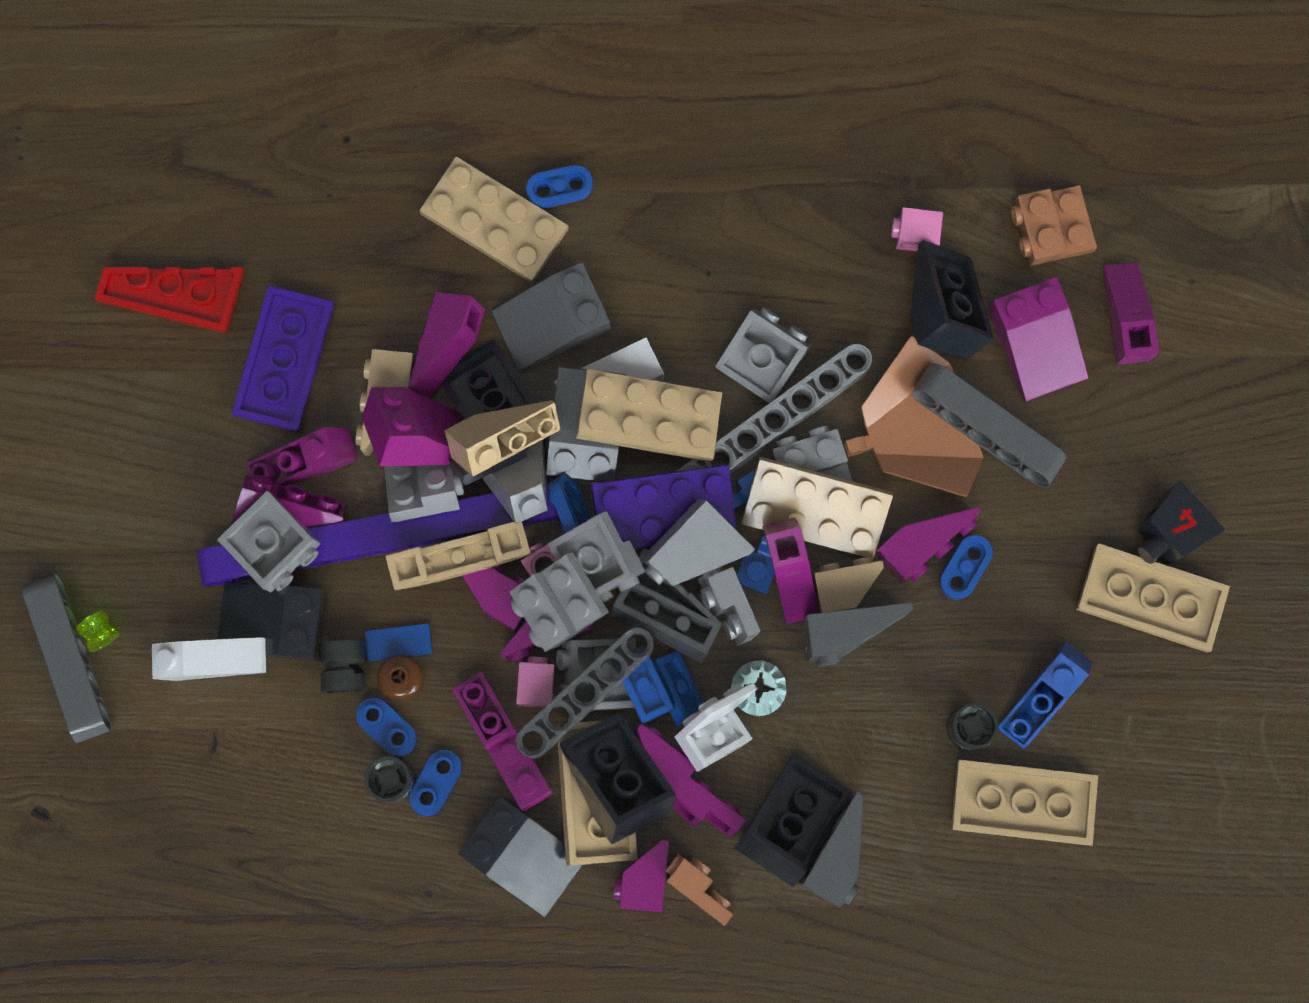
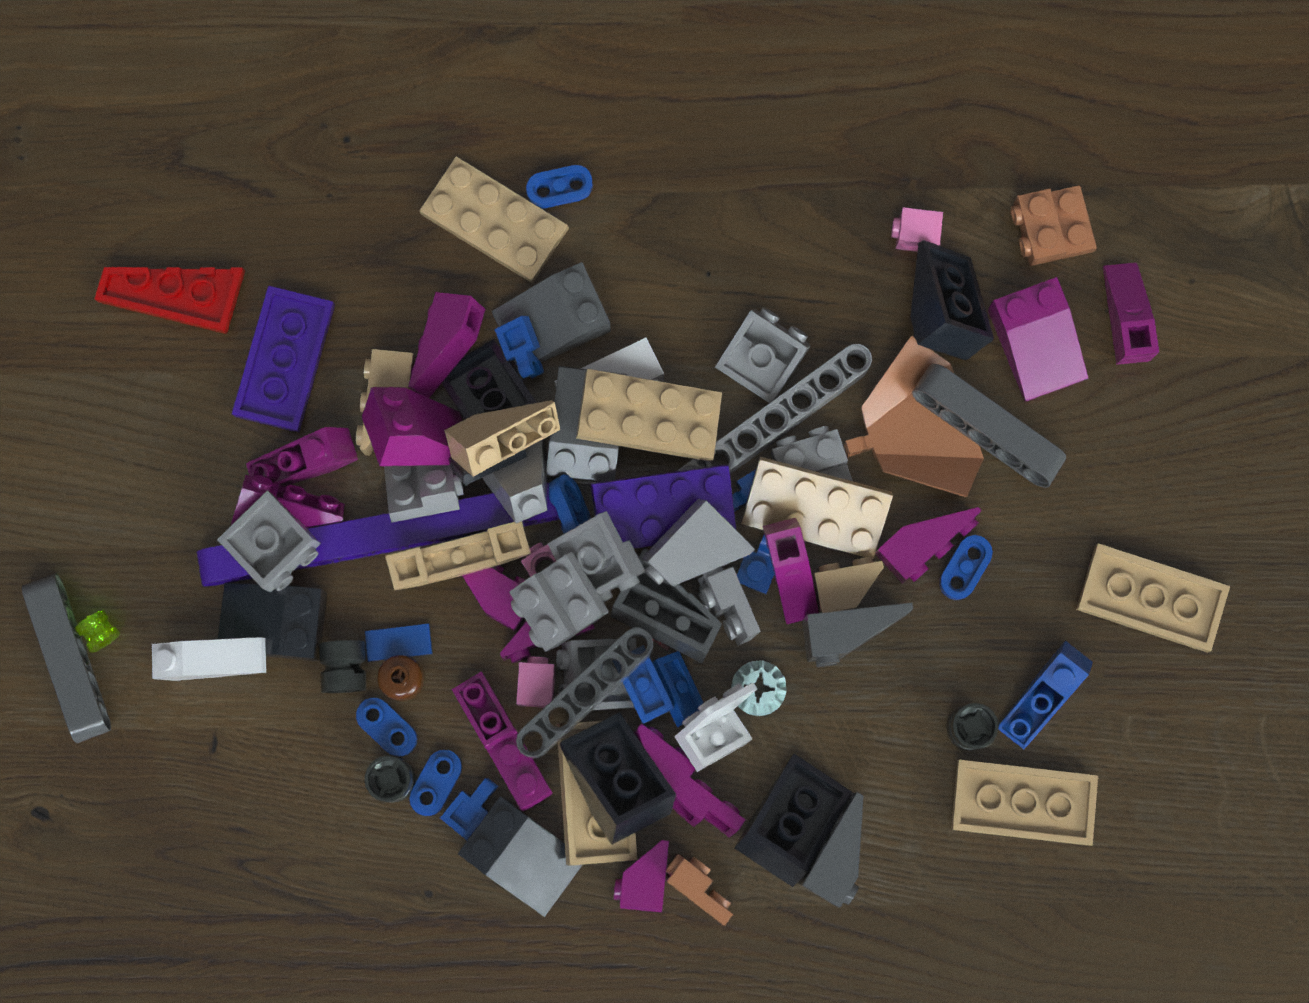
black torso [1137,481,1225,564] -> none
none -> blue plate [440,778,499,840]
none -> blue plate [495,316,544,379]

